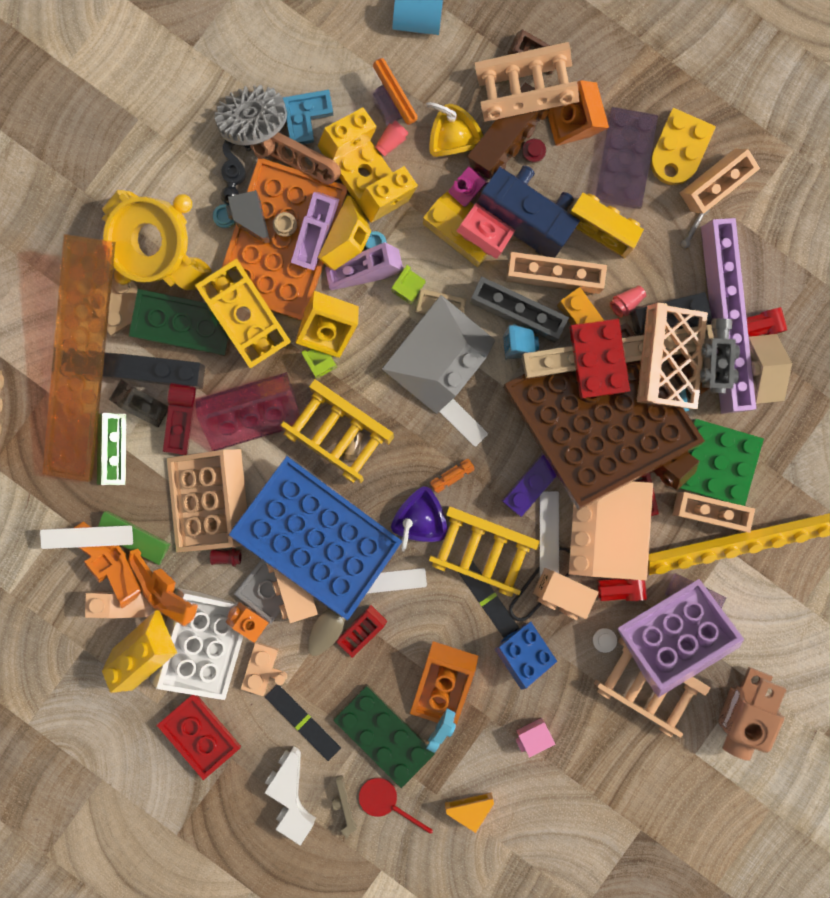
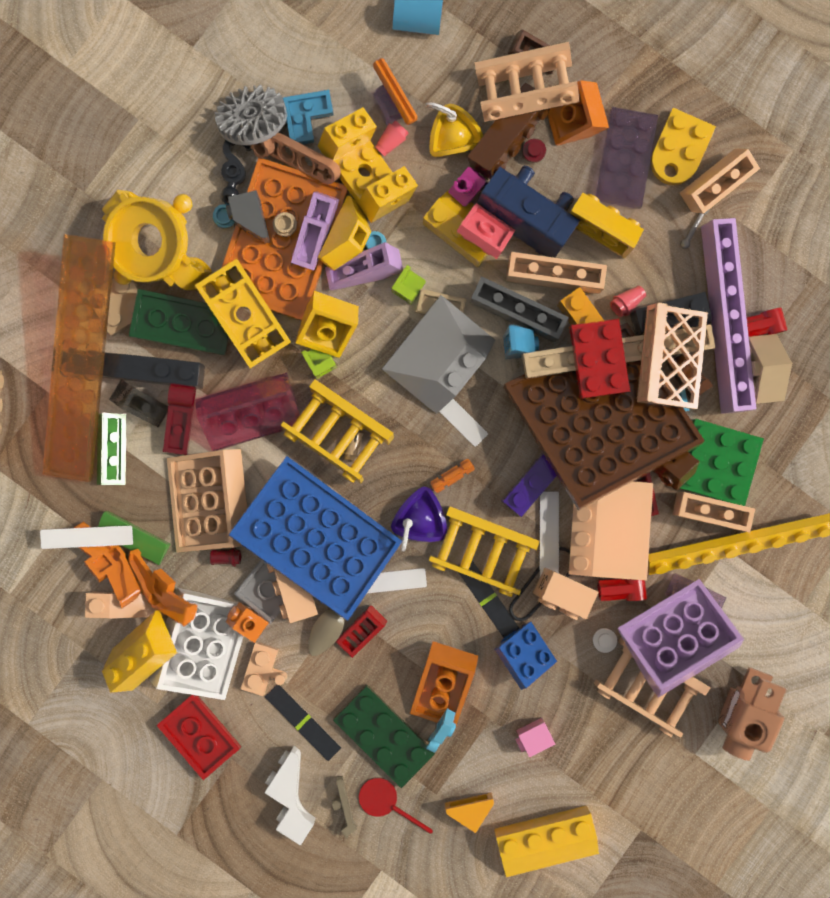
dark grey brick [700,319,740,393] -> none
none -> yellow slope [494,805,599,877]

